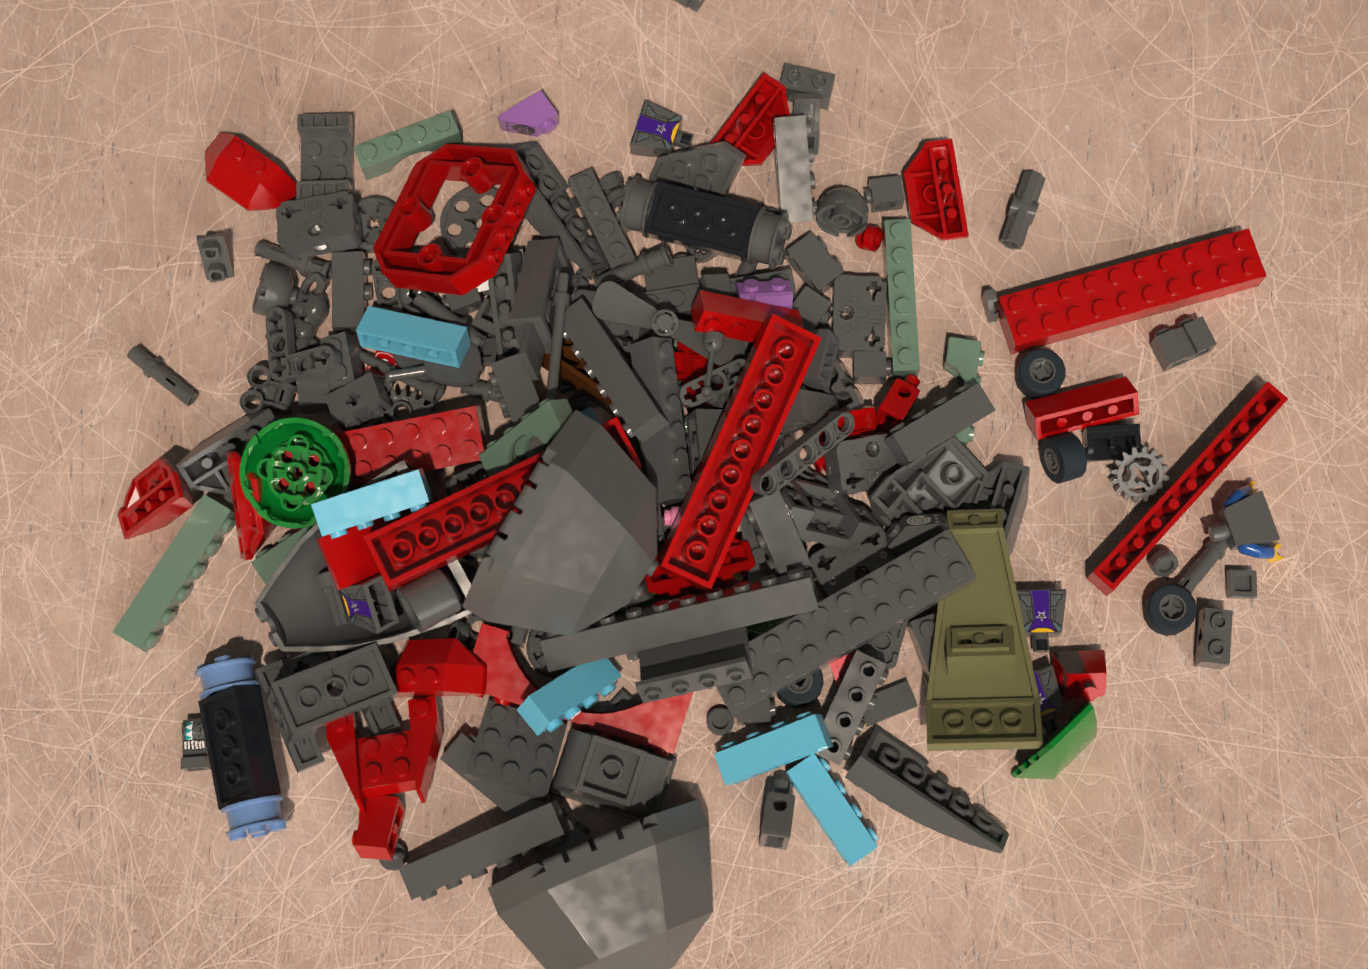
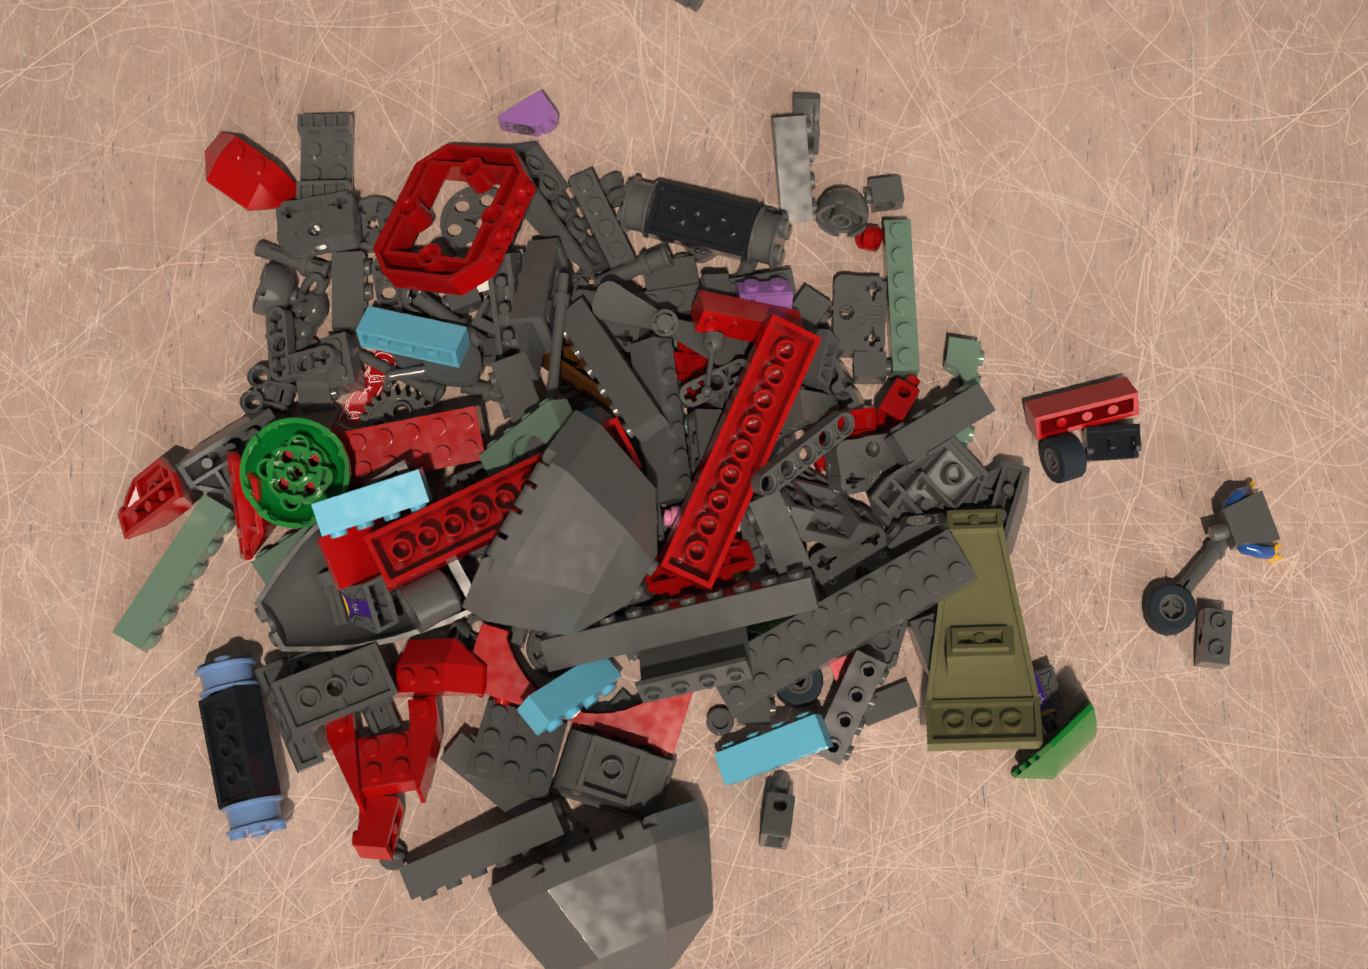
dark grey pin [127,345,198,406] -> none
dark grey leg [181,718,211,772] -> none
dark grey hips [196,232,234,282] -> none
dark grey brick [325,372,392,431] -> none
sand green arch [353,110,463,181] -> none
torso [630,100,694,158] -> none
dark grey plate [649,141,747,198] -> none
red wedge [710,73,790,166] -> none
dark grey brick [781,63,836,110] -> none
dark grey brick [785,232,843,295] -> none
medium azure brick [785,754,878,867] -> none
dark grey wedge [845,726,1009,854] -> none
red wedge [903,139,969,241] -> none
dark grey tile [982,288,999,323] -> none
red brick [995,228,1267,355] -> none
dark grey piece [1000,170,1046,250] -> none
black wheel [1015,348,1066,399] -> none
torso [1017,589,1066,653] -> none
red torso [1051,650,1107,701] -> none
red brick [1086,381,1288,597] -> none
gear [1109,444,1170,503] -> none
dark grey tile [1147,549,1178,577] -> none
dark grey brick [1149,316,1217,372] -> none
dark grey plate [1226,570,1257,599] -> none

